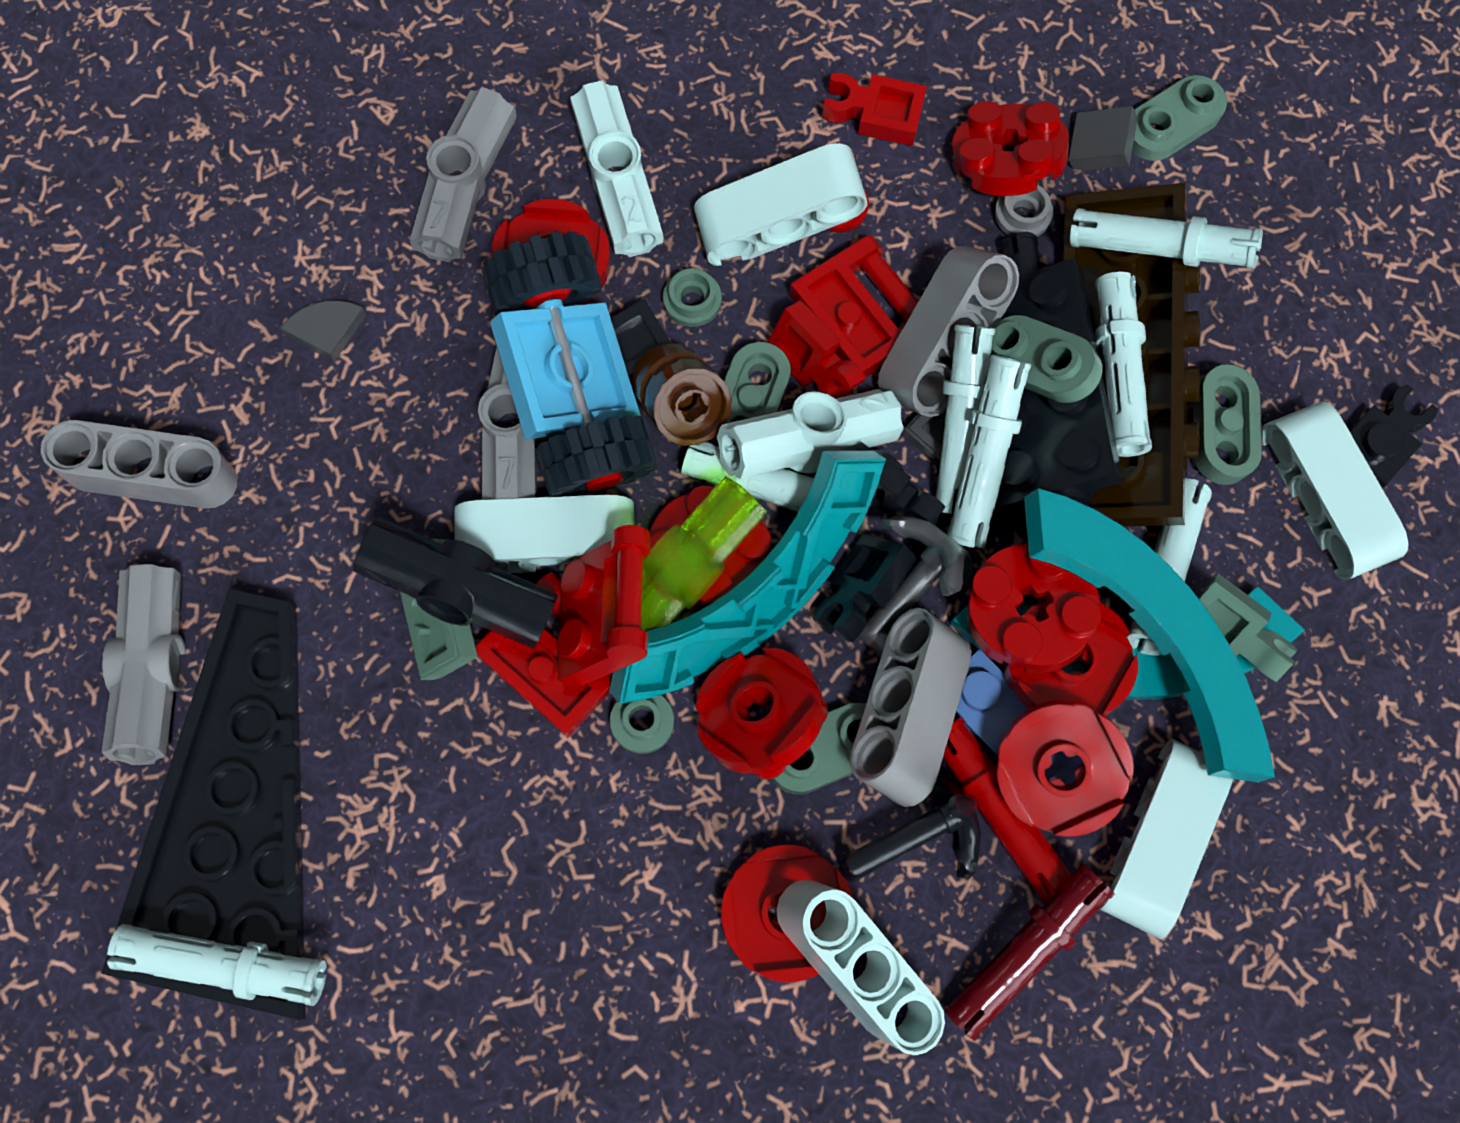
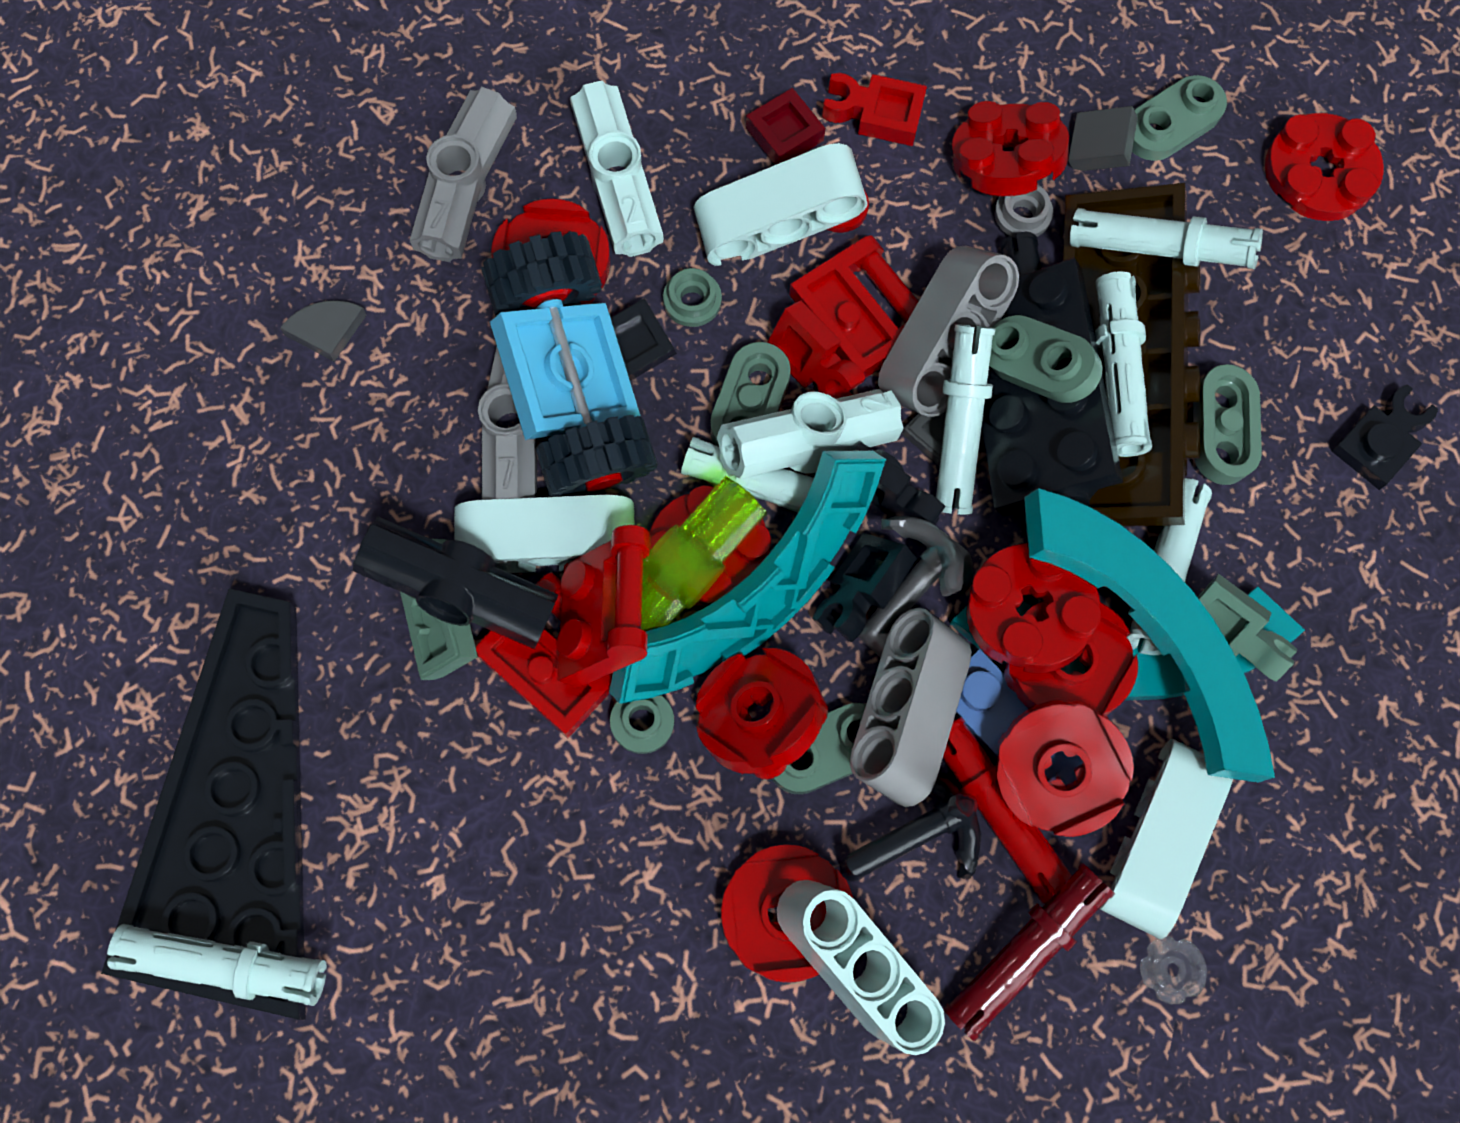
light grey beam [41,420,238,508] -> none
light grey piece [102,564,186,765] -> none
reddish brown wheel [632,344,732,446] -> none
light aqua pin [947,355,1031,548] -> none
light aqua beam [1261,401,1408,580] -> none
none -> dark red plate [746,88,826,165]
none -> clear plate [1140,936,1207,1004]
none -> red plate [1265,113,1384,221]

